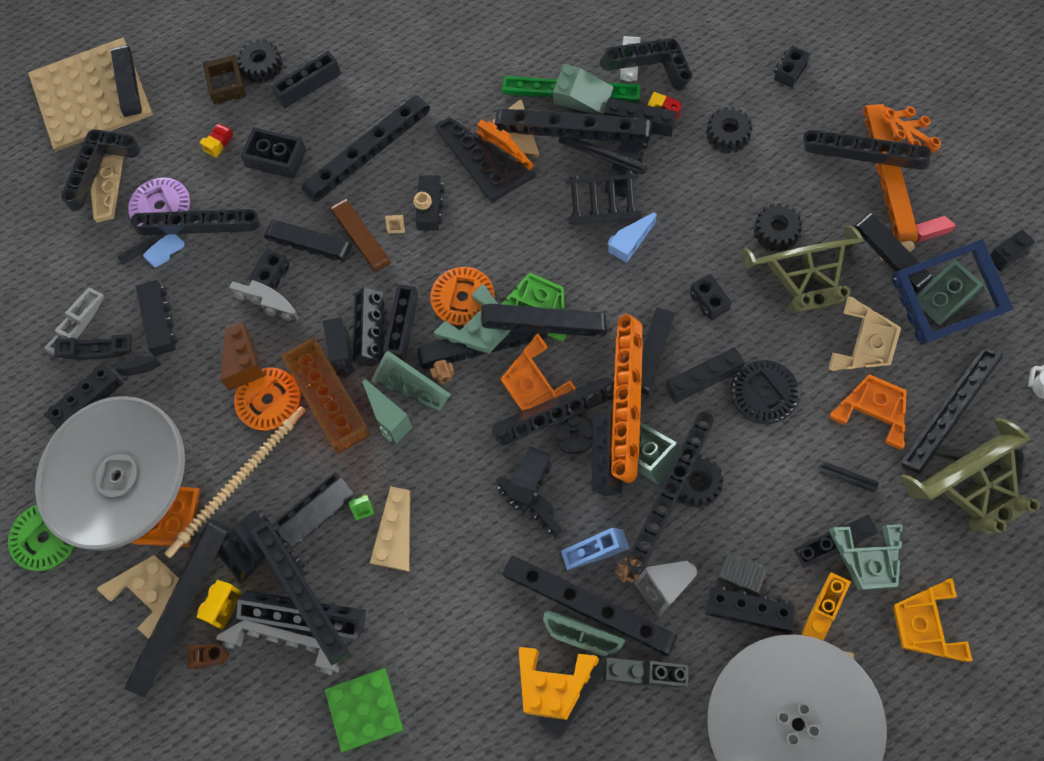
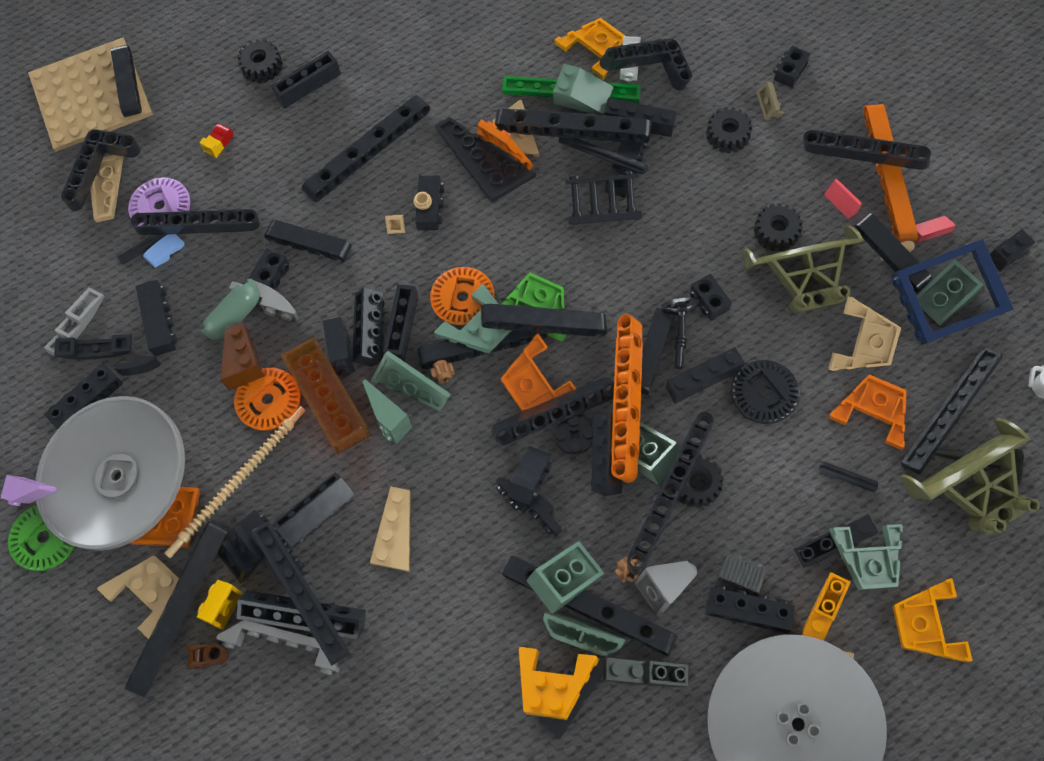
dark brown window [203,55,247,104] -> none
black brick [240,127,306,179] -> none
bright green plate [324,668,404,753] -> none
reddish brown beam [330,198,391,273] -> none
bright green tile [349,494,375,521] -> none
light blue slope [561,528,629,570] -> none
light blue slope [607,212,657,263] -> none
leg [647,92,681,119] -> none
orange plant [879,106,941,153] -> none
none -> lavender slope [1,475,57,506]
none -> sand green brick [200,279,259,340]
none -> sand green slope [526,541,605,614]
none -> light orange wing [555,18,625,80]
none -> black dish [661,298,699,369]
none -> dark tan plate [756,81,784,121]
none -> coral slope [824,179,862,219]

